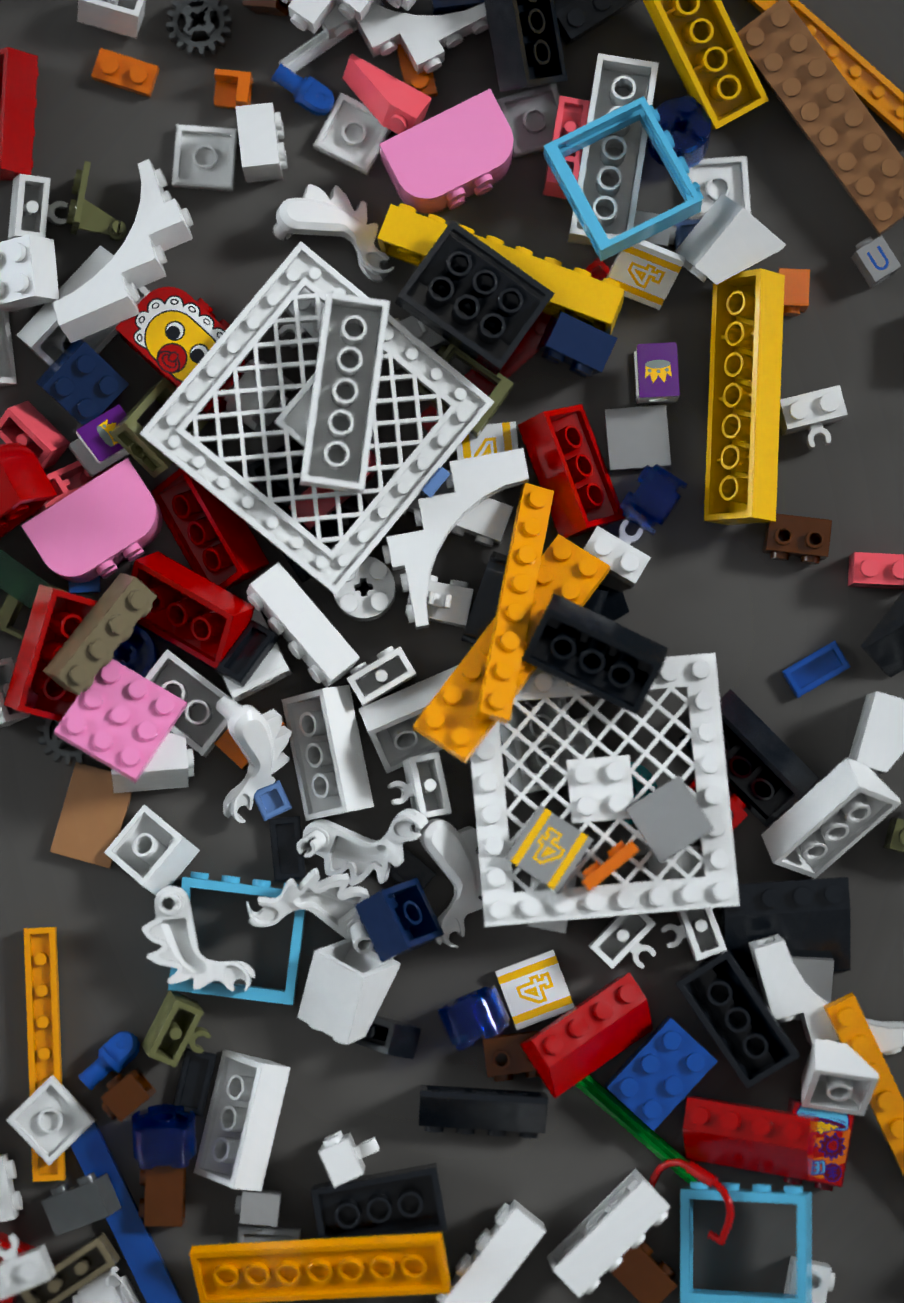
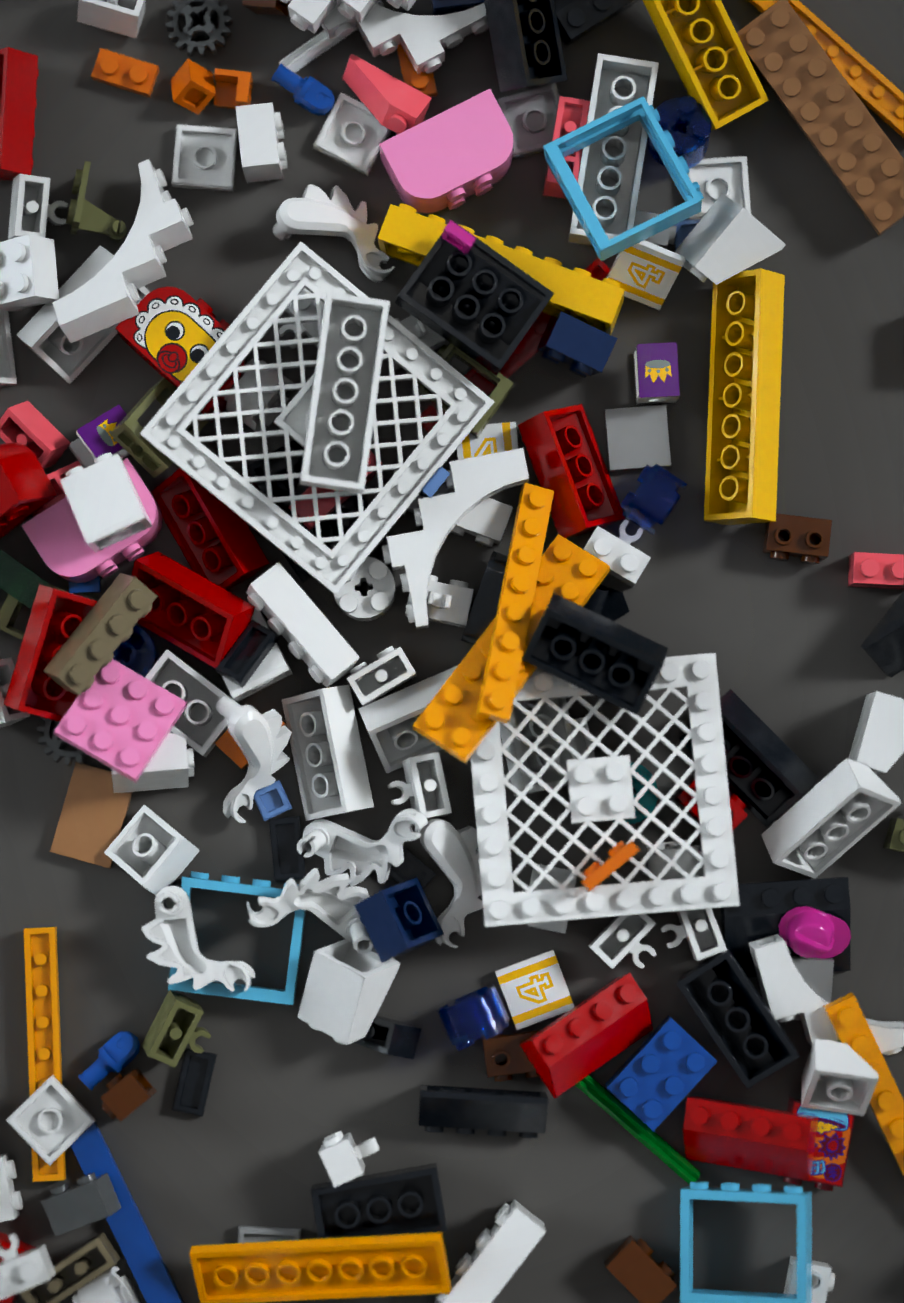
dark blue brick [36,339,129,426] -> none
clear blue brick [131,1104,197,1169] -> none
reddish brown brick [139,1158,187,1227] -> none
white slope [194,1050,291,1191] -> none
light grey brick [235,1189,282,1227] -> none
light grey tile [505,805,594,894] -> none
white slope [547,1168,670,1298] -> none
light grey tile [625,775,714,864] -> none
red piece [648,1159,735,1245] -> none
orange brick [777,268,810,316] -> none
white brick [780,385,848,449] -> none
blue tile [781,641,851,699] -> none
light grey brick [851,235,901,289] -> none
none -> white slope [60,452,153,553]
none -> orange panel [171,59,216,115]
none -> dark pink tile [441,220,477,254]
none -> dark pink piece [779,906,851,959]

